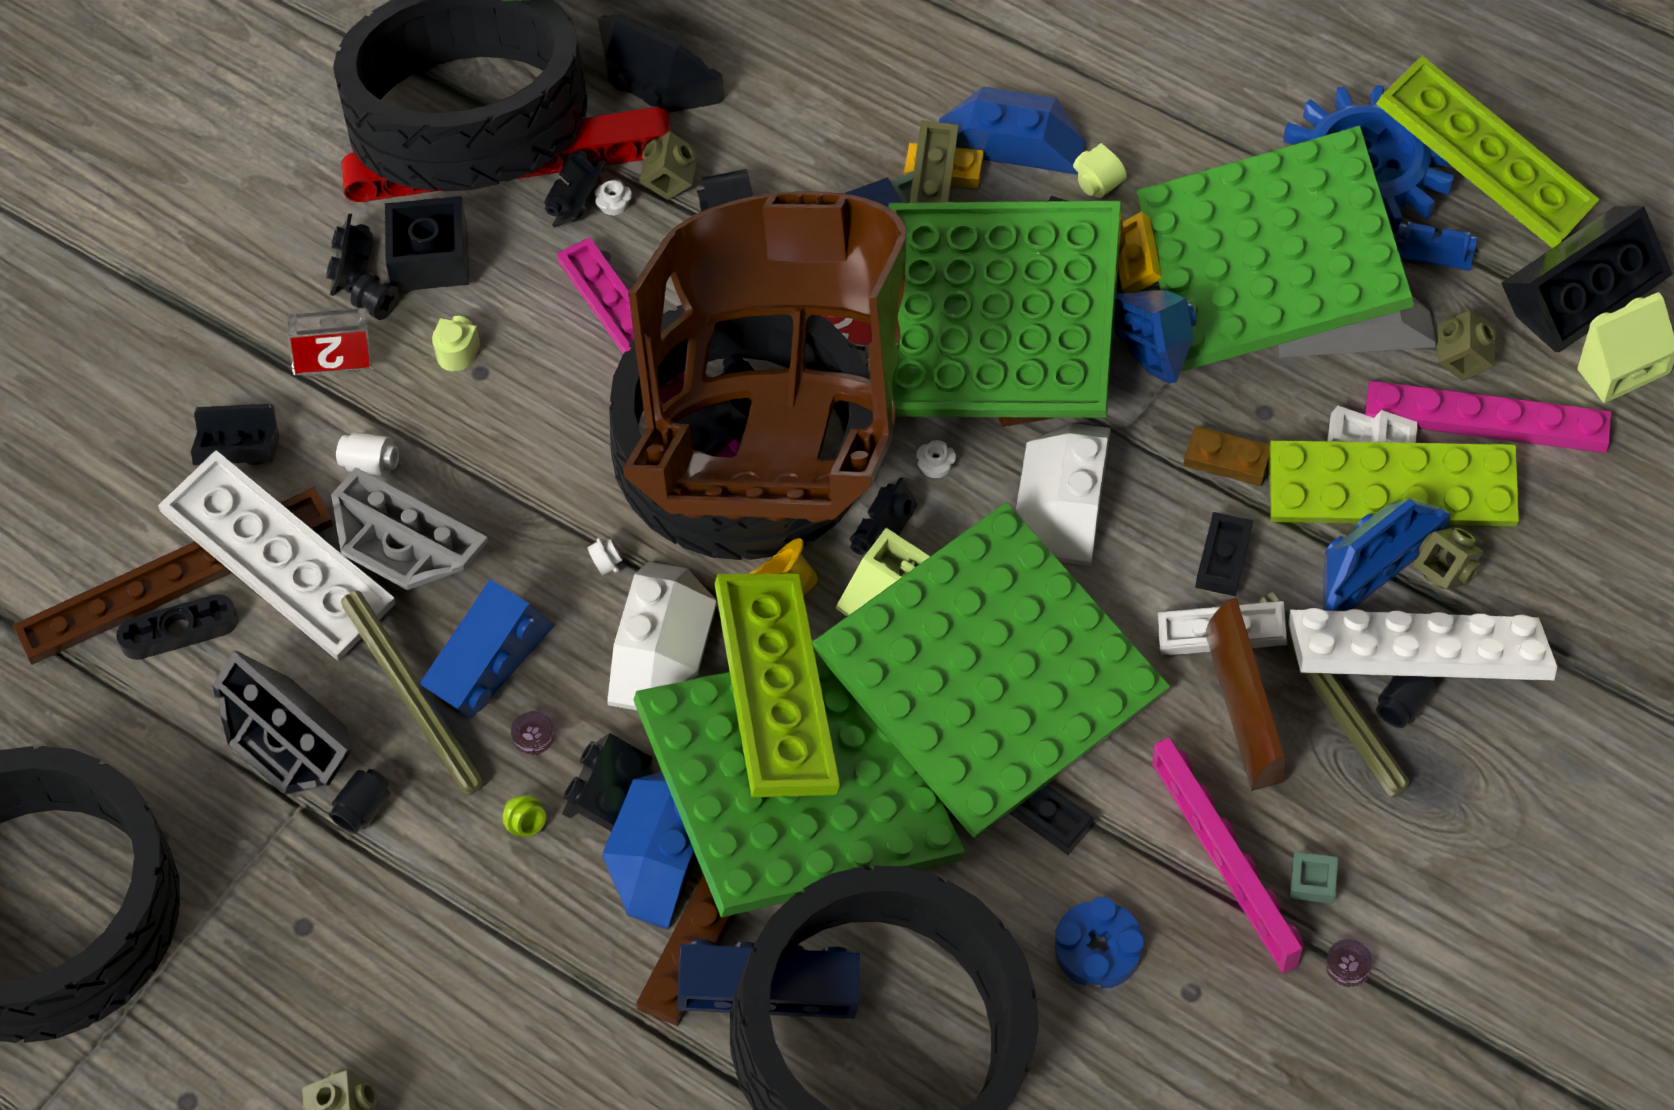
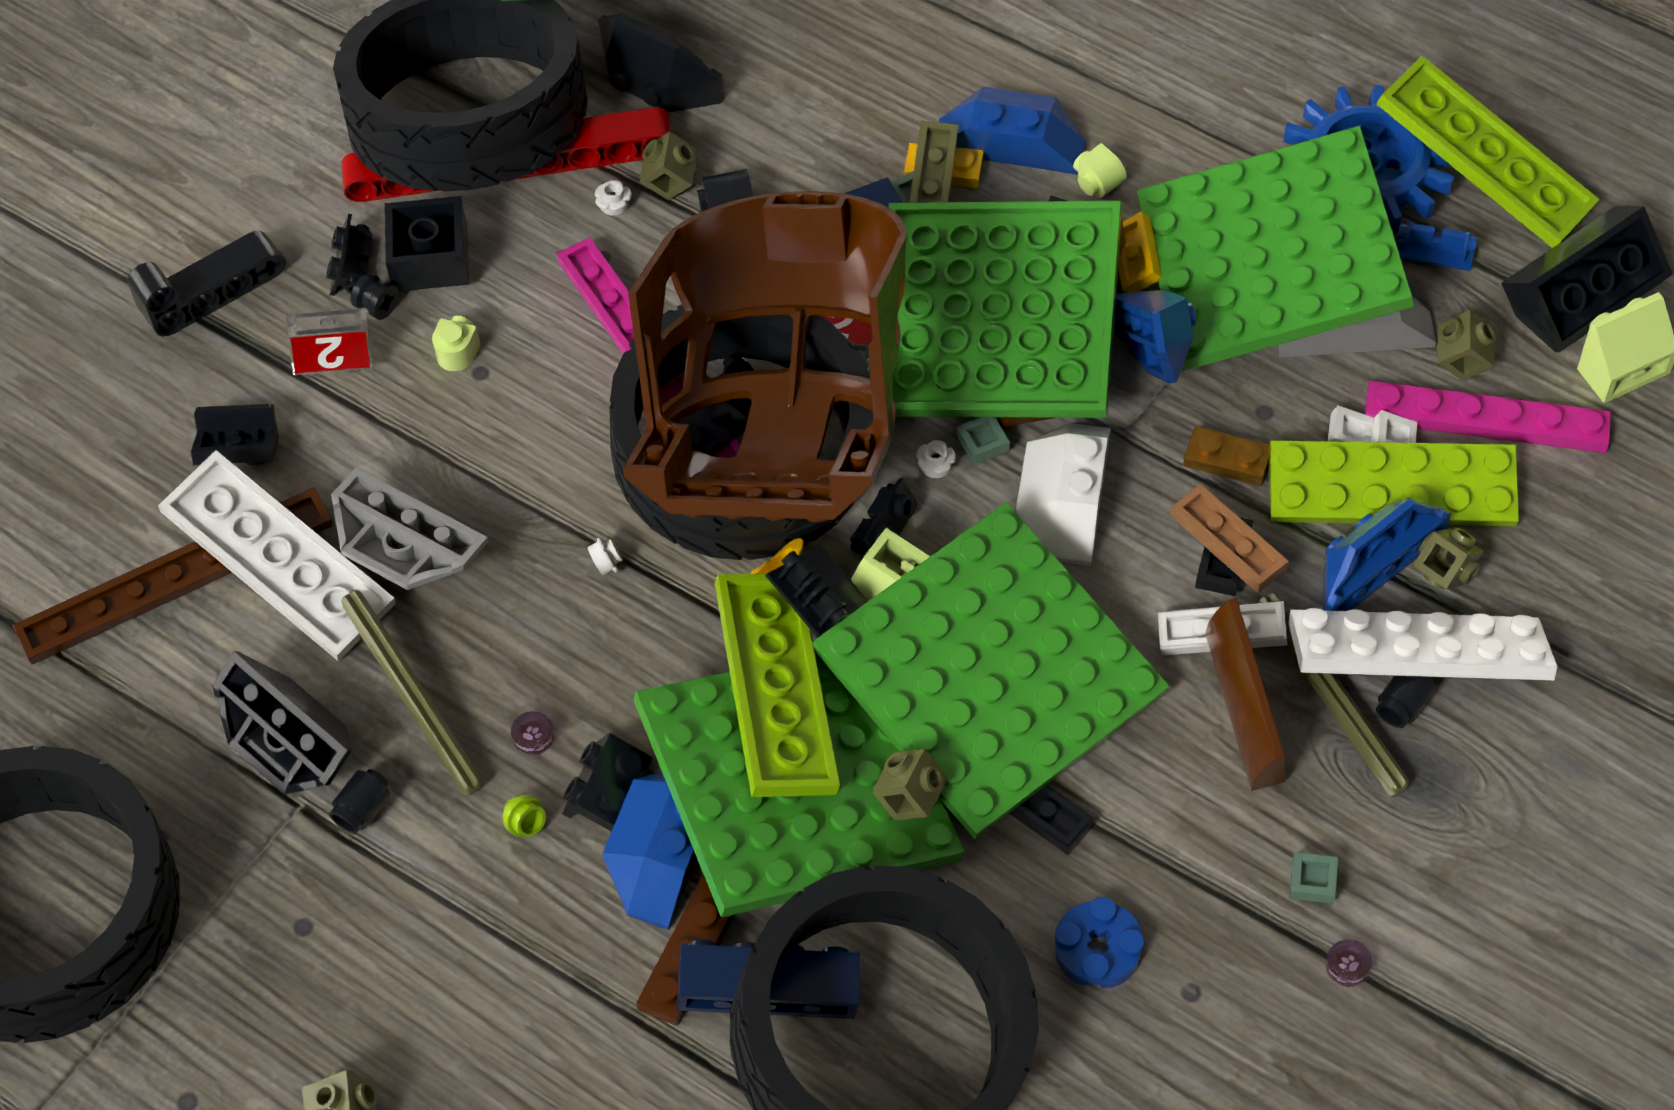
black beam [116,595,238,660] -> none
white brick [336,432,399,477] -> none
blue wedge [419,579,555,718] -> none
black hinge [544,150,606,228] -> none
white wedge [607,562,717,710] -> none
dark pink plate [1152,737,1303,974] -> none
none -> black beam [128,231,286,337]
none -> black hinge [765,545,868,638]
none -> olive brick [872,749,948,821]
none -> sand green plate [956,417,1010,465]
none -> medium nougat plate [1170,484,1289,593]

